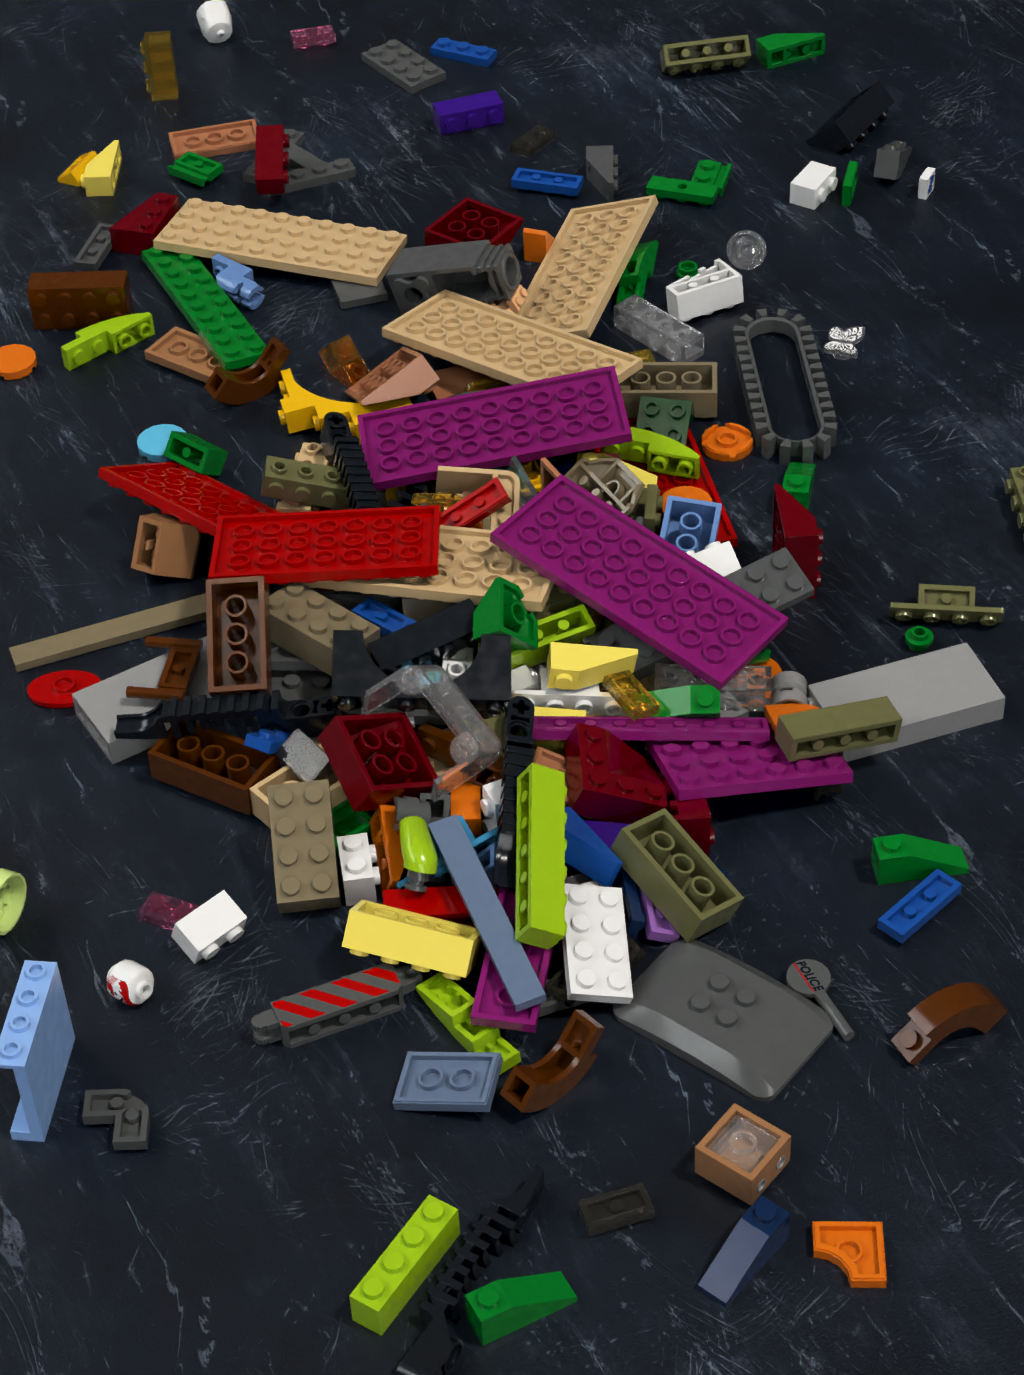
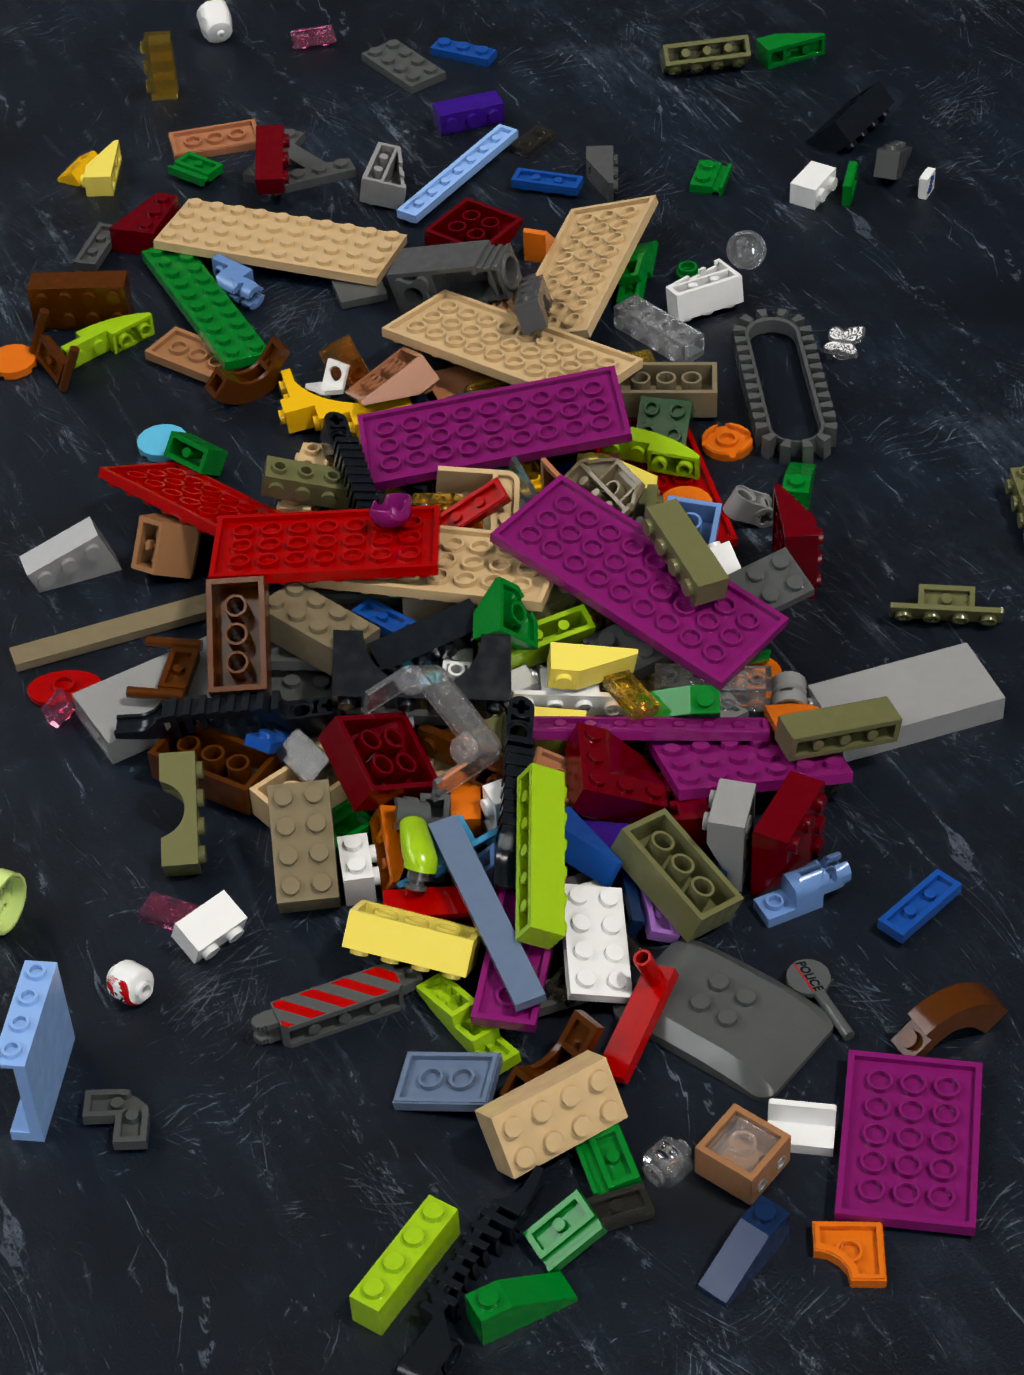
green tile [646,175,719,205] -> none
green slope [871,834,969,885] -> none
green plate [905,626,934,652] -> none
none -> light grey wedge [19,516,122,593]
none -> reddish brown plate [29,308,80,392]
none -> clear pink plate [40,688,76,728]
none -> olive arch [159,751,207,877]
none -> white bracket [305,358,350,398]
none -> light grey wedge [359,142,406,210]
none -> magenta hair [368,493,412,528]
none -> light blue plate [397,124,518,224]
none -> tan brick [474,1050,628,1179]
none -> dark grey arch [513,274,553,335]
none -> green plate [523,1189,608,1273]
none -> green plate [575,1123,643,1202]
none -> red piece [602,949,679,1085]
none -> olive brick [642,498,730,607]
none -> clear head [642,1136,693,1188]
none -> light grey slope [702,778,756,892]
none -> light grey piece [723,485,773,528]
none -> dark red slope [751,770,828,897]
none -> medium blue plate [753,851,852,928]
none -> white panel [767,1098,837,1157]
none -> magenta plate [834,1049,983,1236]

